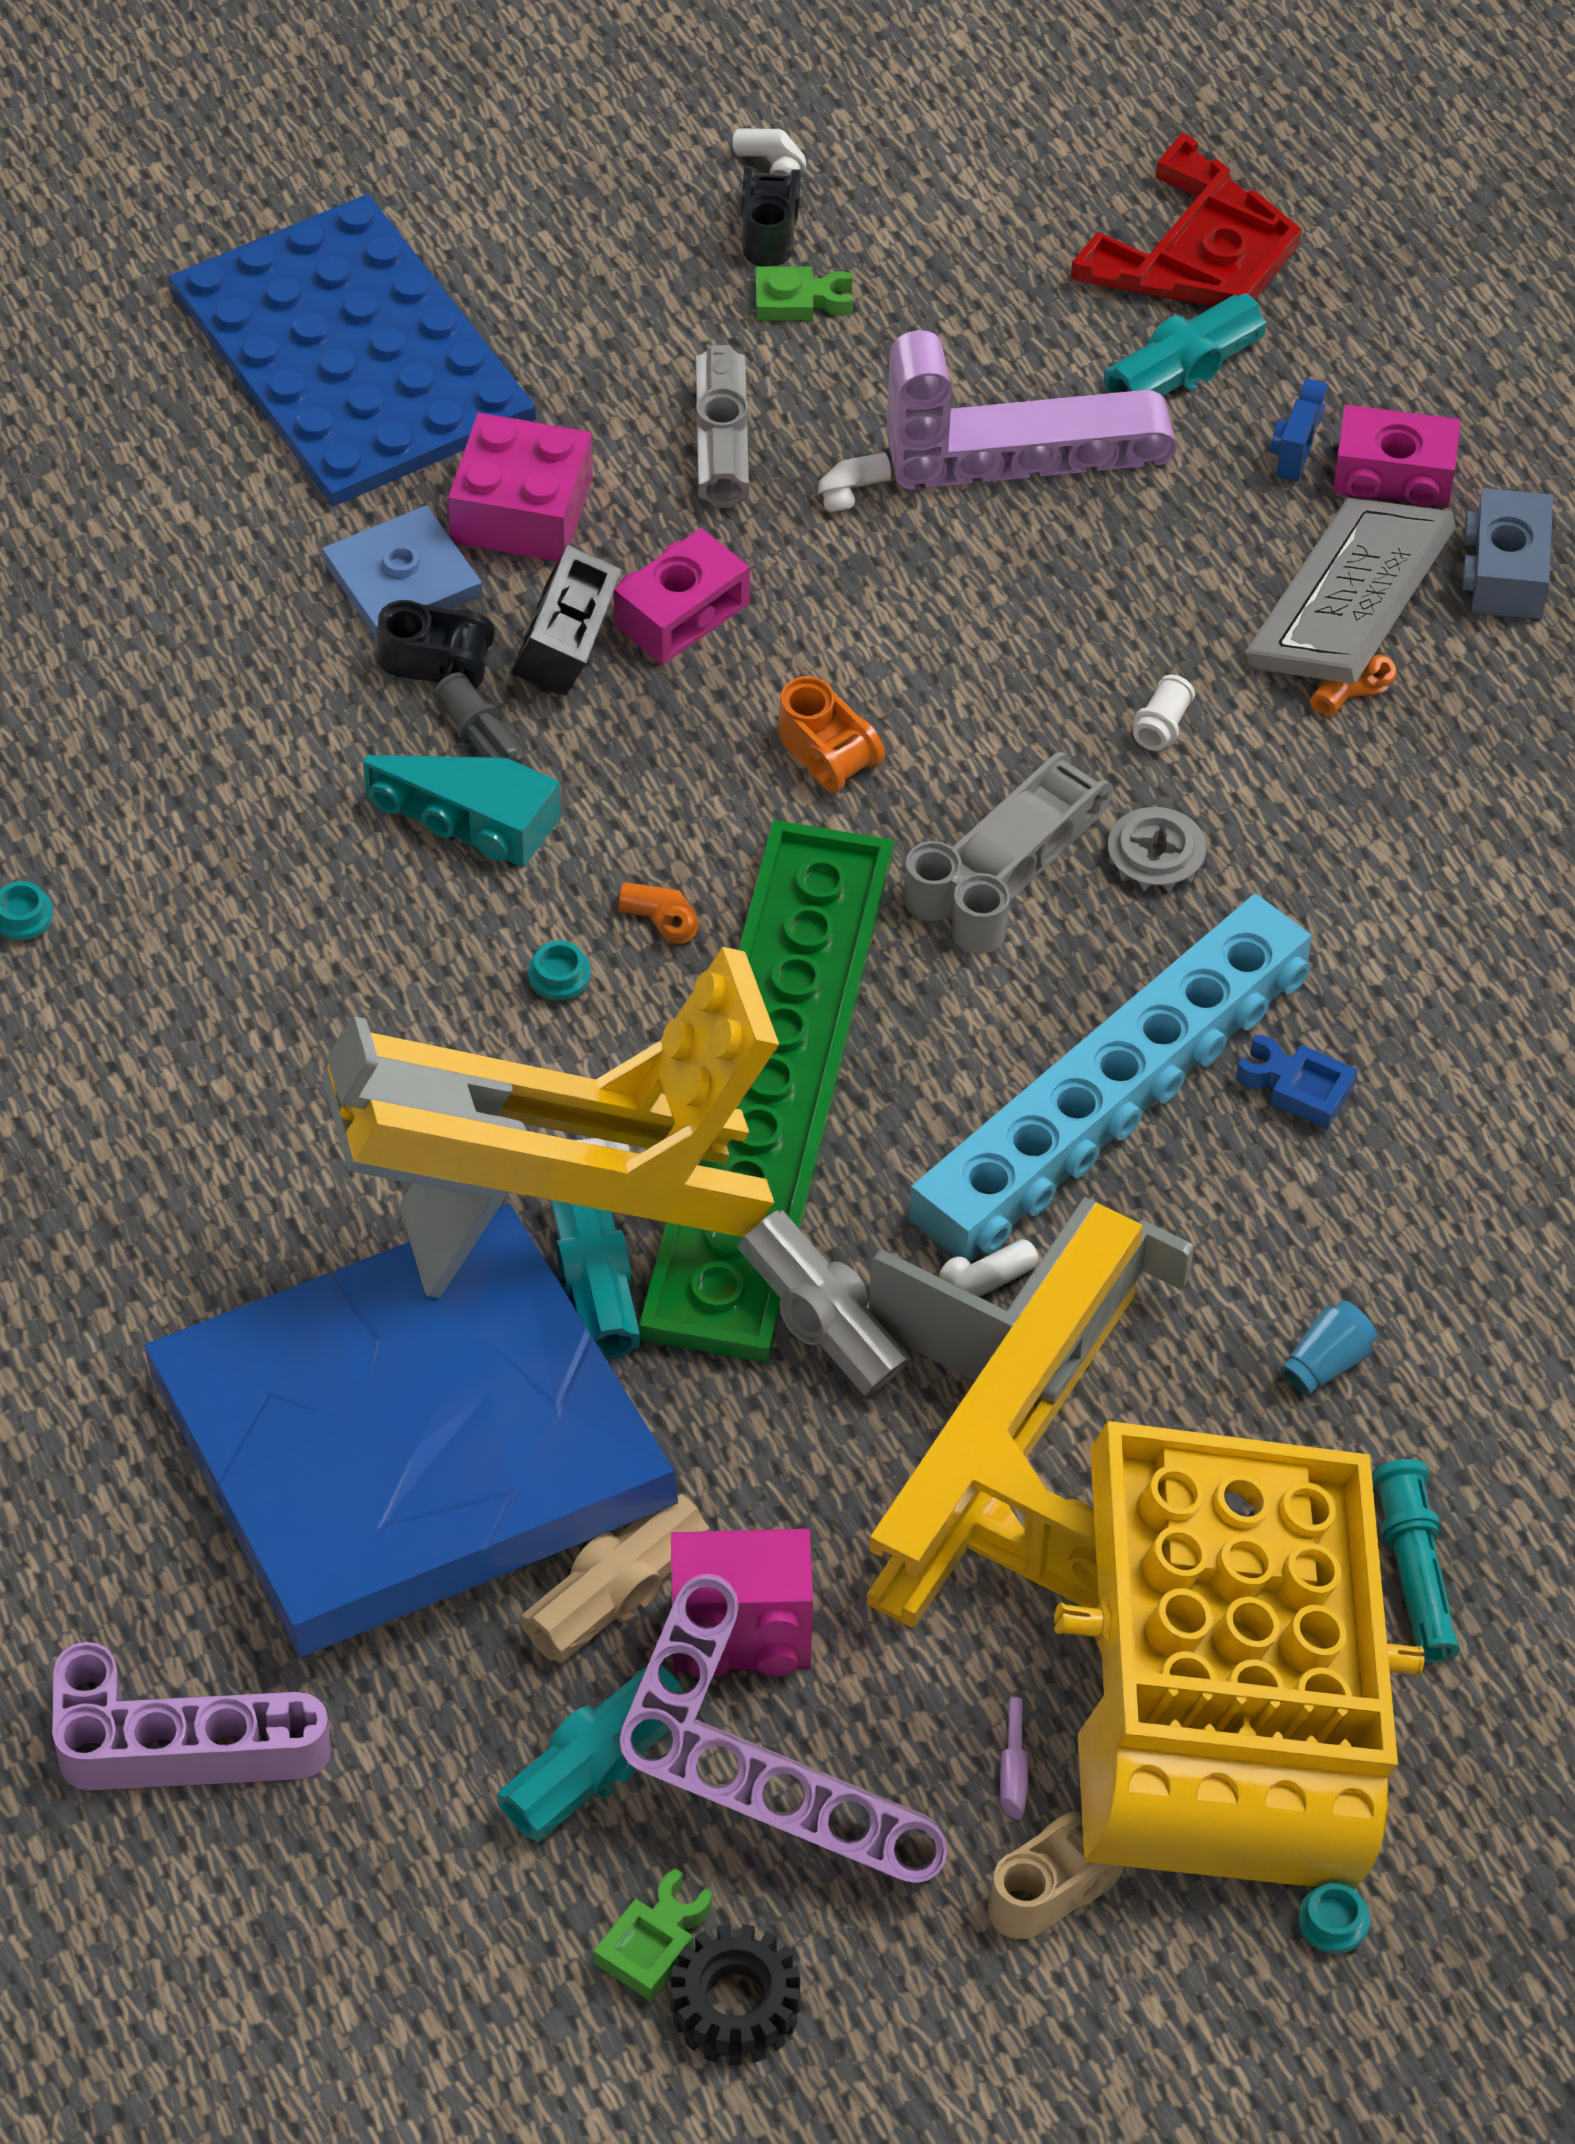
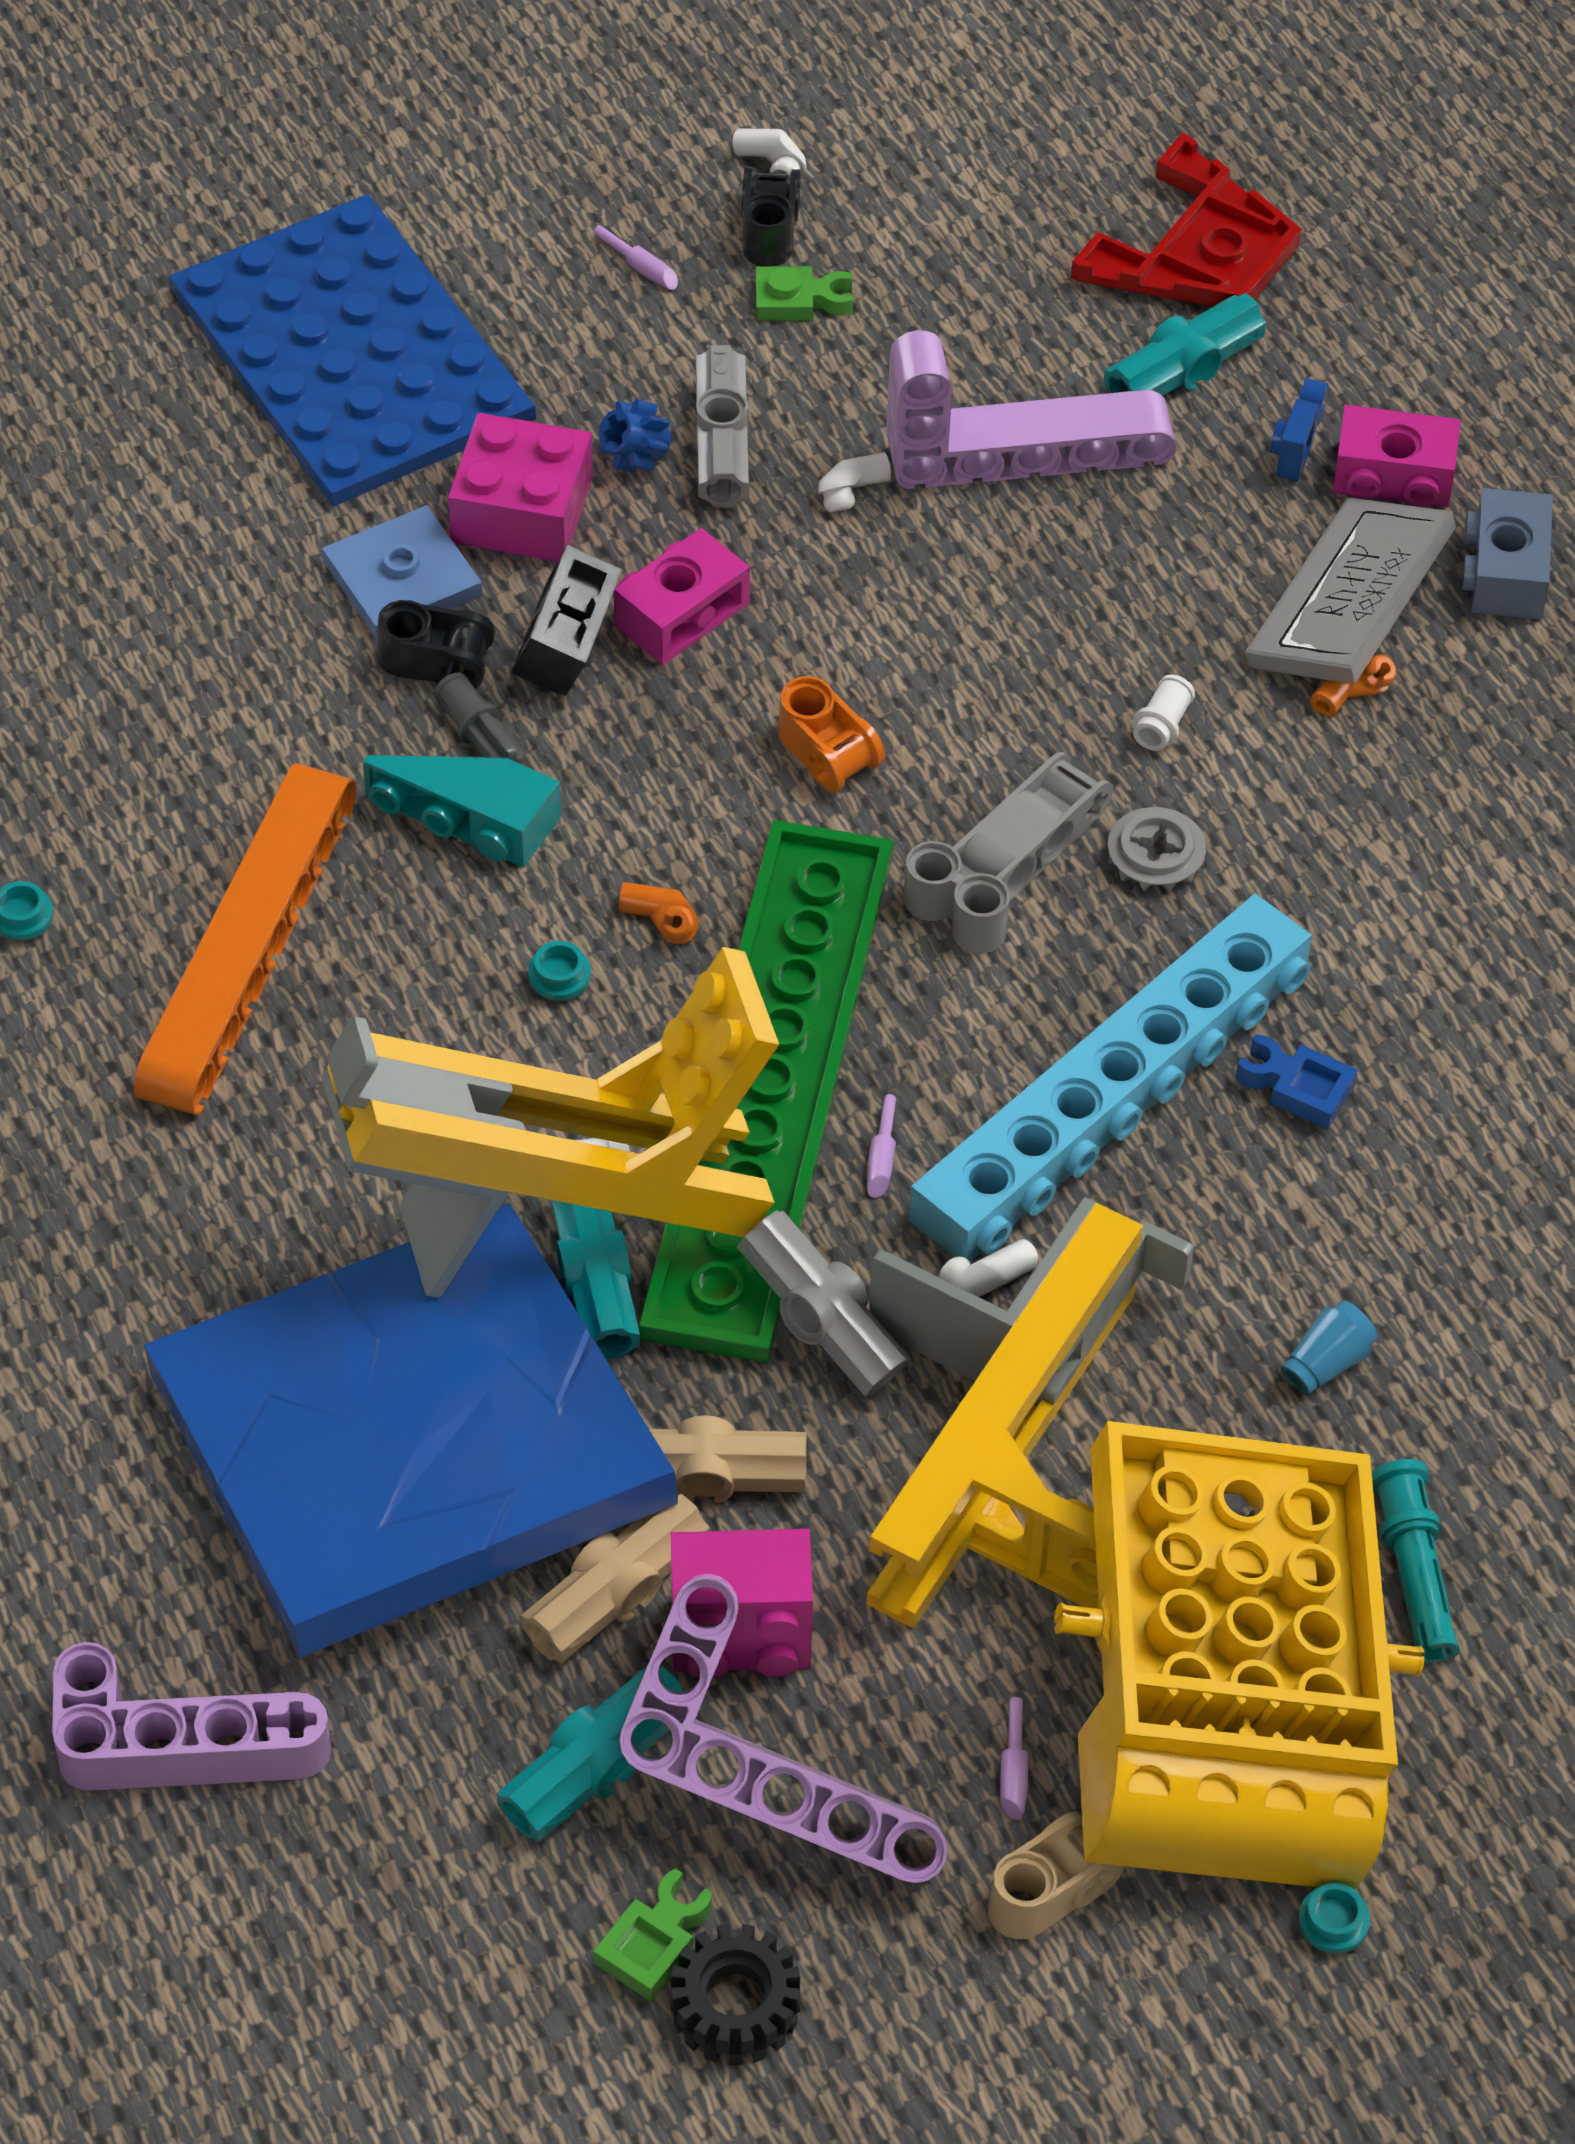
none -> orange beam [134,763,357,1116]
none -> lavender piece [594,225,678,290]
none -> blue gear [599,399,671,472]
none -> tan piece [649,1415,807,1503]
none -> lavender piece [866,1094,896,1198]

